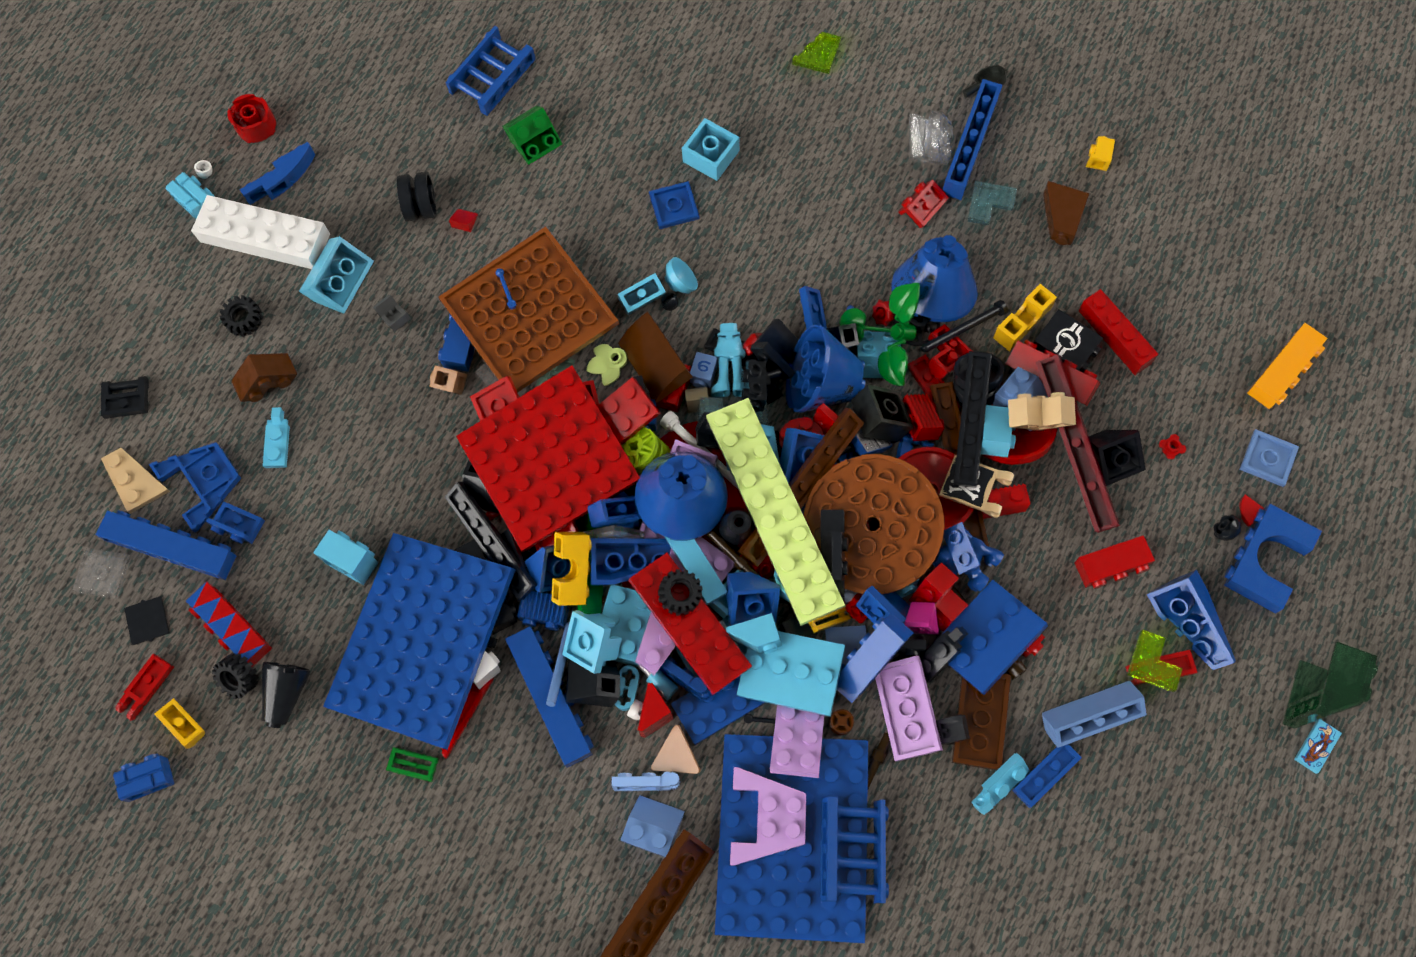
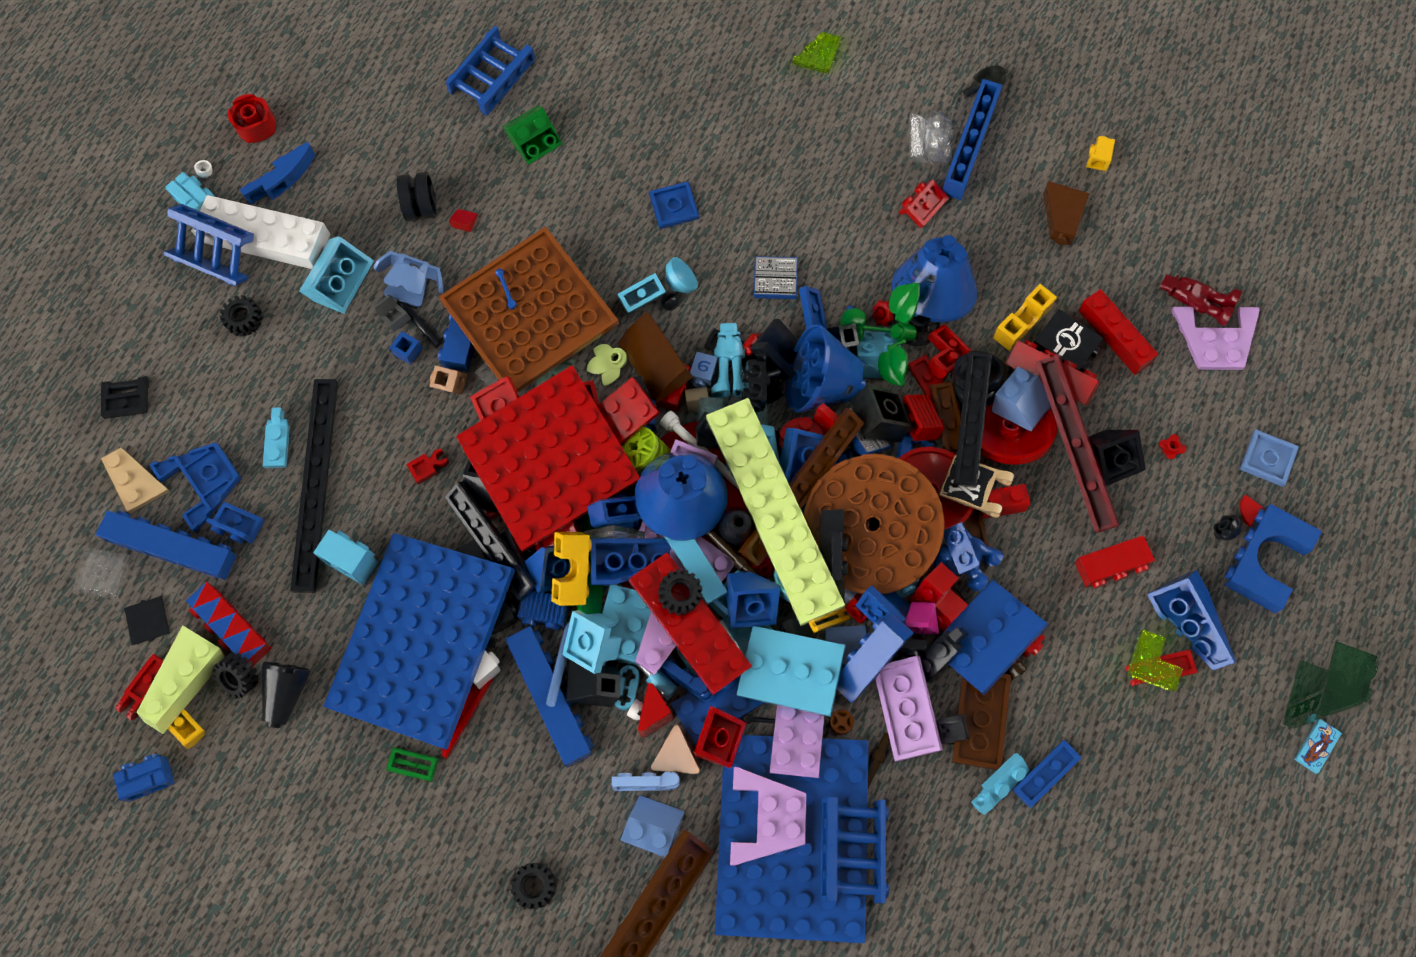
reddish brown brick [231,353,297,402] -> none
medium azure brick [682,118,740,181] -> none
medium azure slope [726,613,782,654] -> none
black bar [921,300,1008,352] -> none
clear light blue plate [967,181,1017,225] -> none
medium azure brick [981,405,1016,458] -> none
tan brick [1008,392,1076,430] -> none
medium blue brick [1042,681,1147,748] -> none
light orange brick [1247,323,1328,409] -> none
none -> yellowish green wedge [137,625,225,734]
none -> blue fence [164,204,254,286]
none -> black plate [290,379,338,593]
none -> medium blue piece [374,251,443,307]
none -> black bar [384,285,442,348]
none -> blue plate [389,331,423,365]
none -> red plate [406,448,449,485]
none -> black tyre [510,863,557,909]
none -> red slope [694,706,746,769]
none -> light grey tile [754,256,798,299]
none -> dark red piece [1159,274,1242,327]
none -> lavender wing [1172,307,1260,370]

